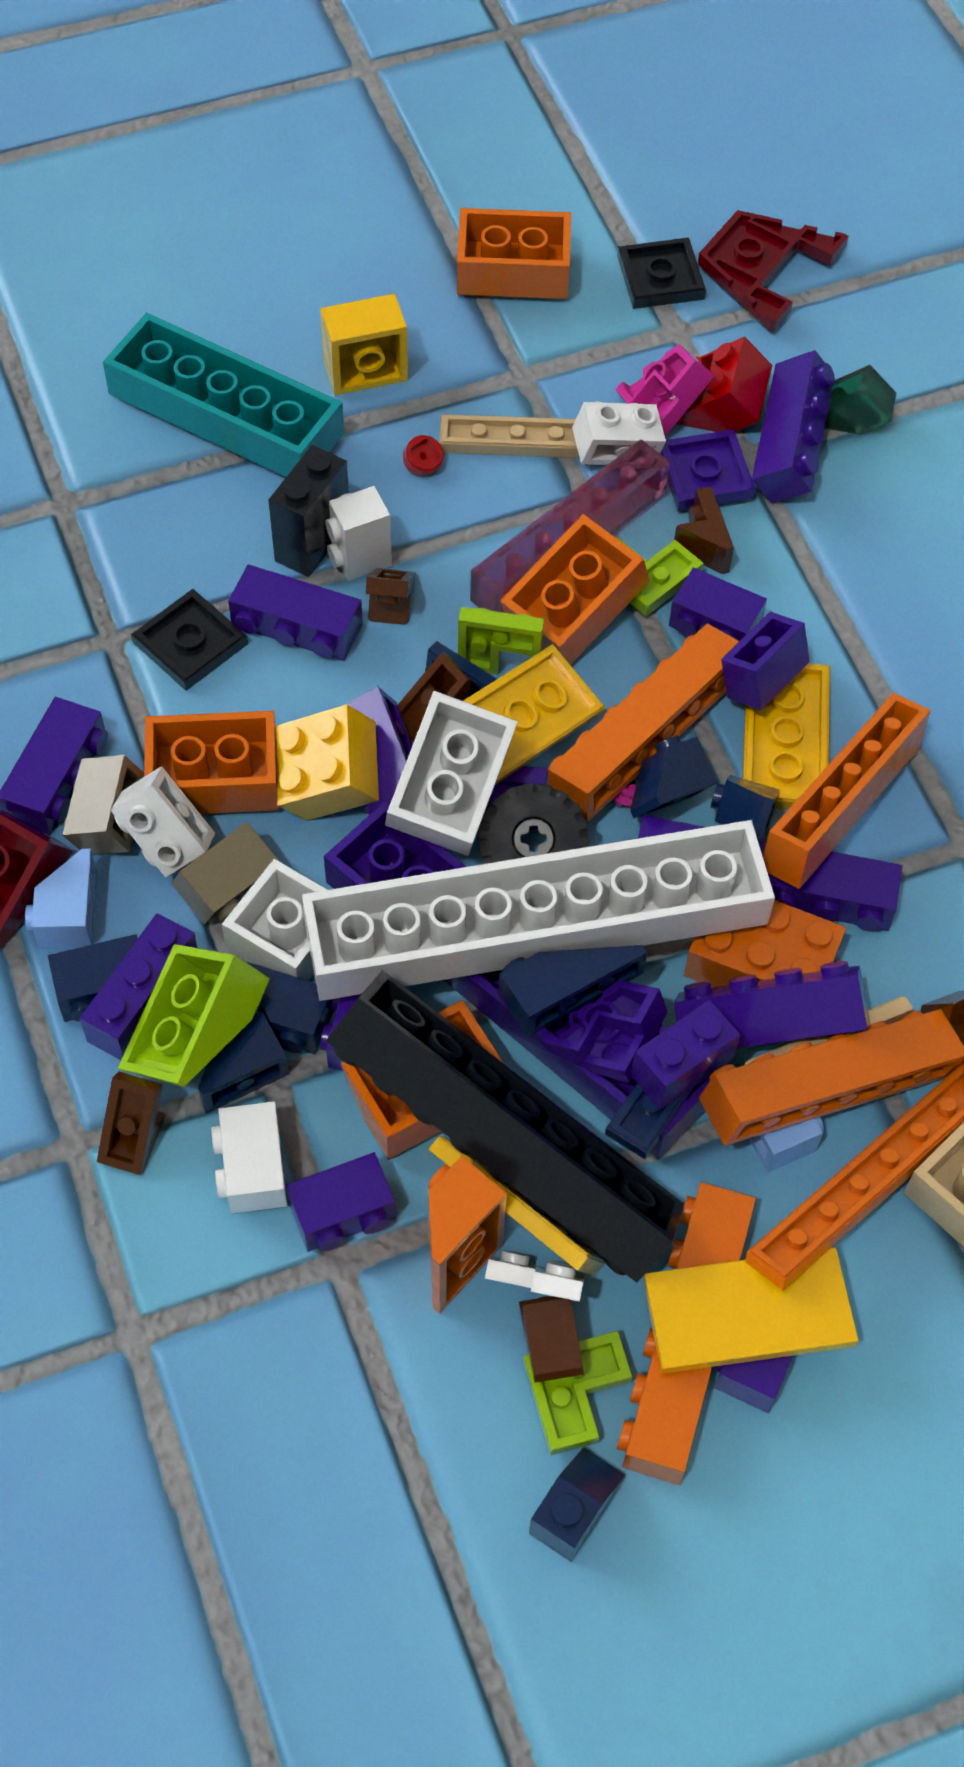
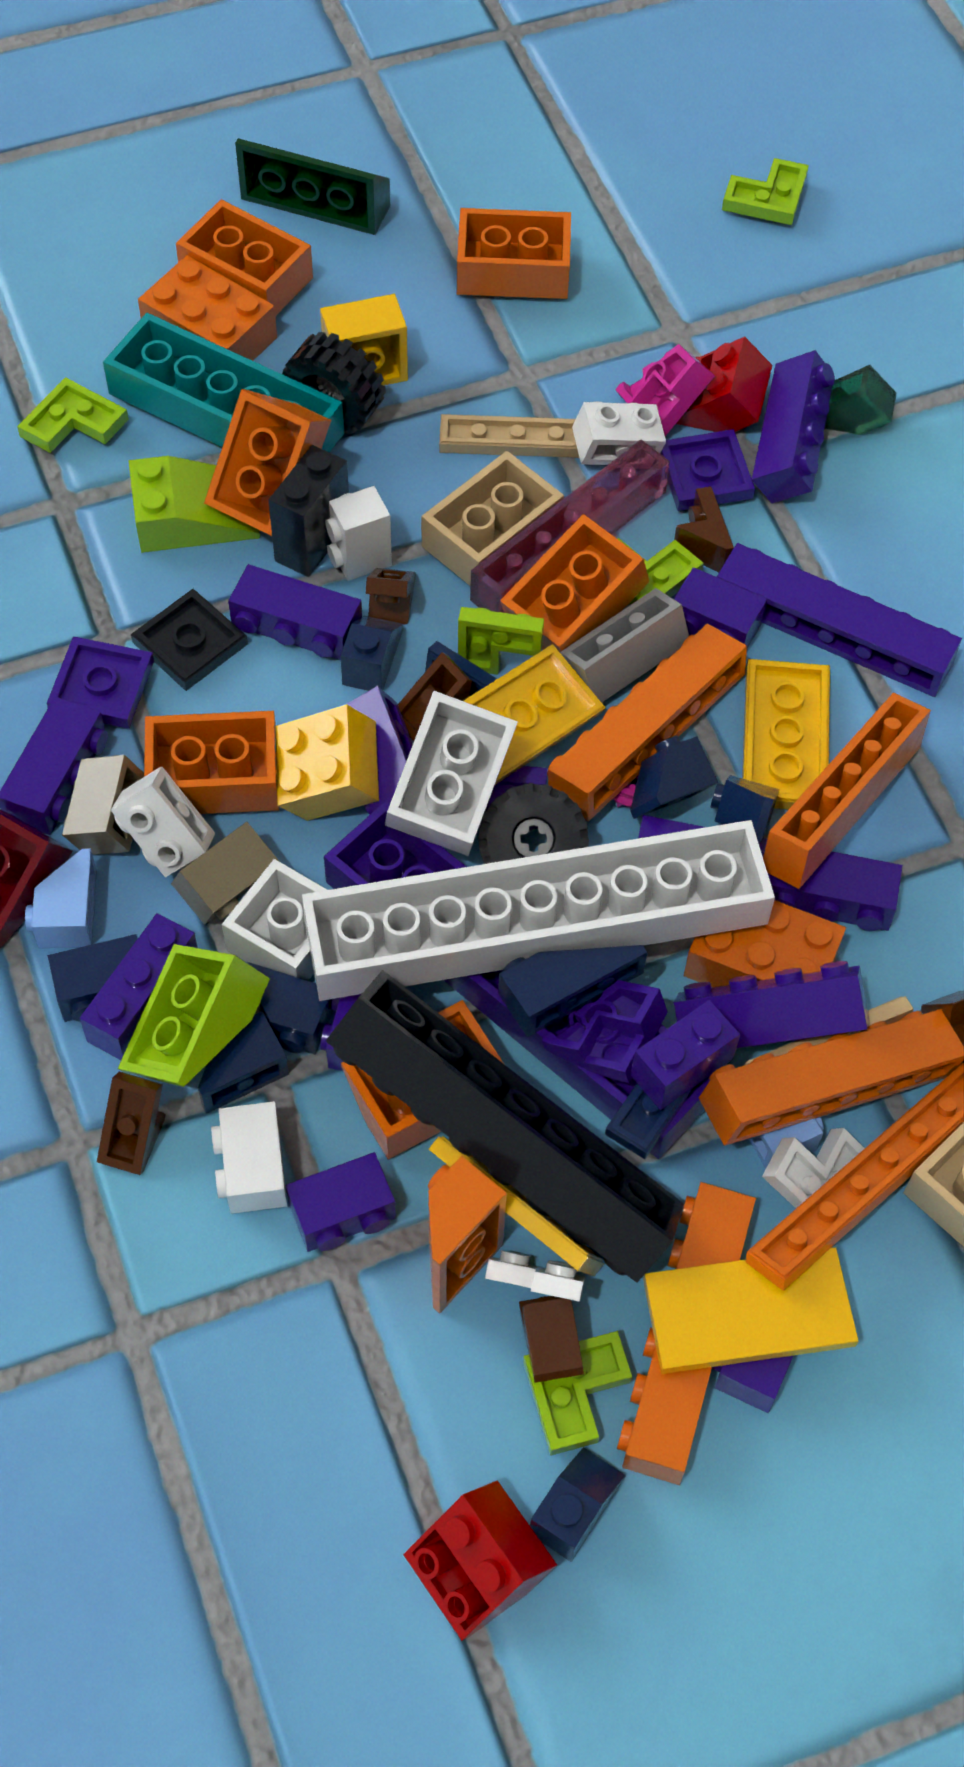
red tile [403,435,444,477] -> none
black tile [617,237,706,309] -> none
dark red wing [698,210,849,332] -> none
dark purple brick [721,612,810,711] -> none
none -> lime plate [17,377,129,453]
none -> dark purple plate [47,636,154,729]
none -> lime slope [128,456,260,553]
none -> orange brick [138,255,277,361]
none -> orange brick [176,199,313,317]
none -> orange slope [204,389,331,536]
none -> dark green slope [235,138,390,235]
none -> black bush [282,332,386,434]
none -> dark blue slope [340,616,404,691]
none -> red slope [403,1480,557,1641]
none -> tan brick [421,451,564,592]
none -> light grey brick [560,588,689,702]
none -> dark purple brick [717,543,962,697]
none -> lime plate [722,158,809,225]
none -> white plate [762,1128,865,1208]

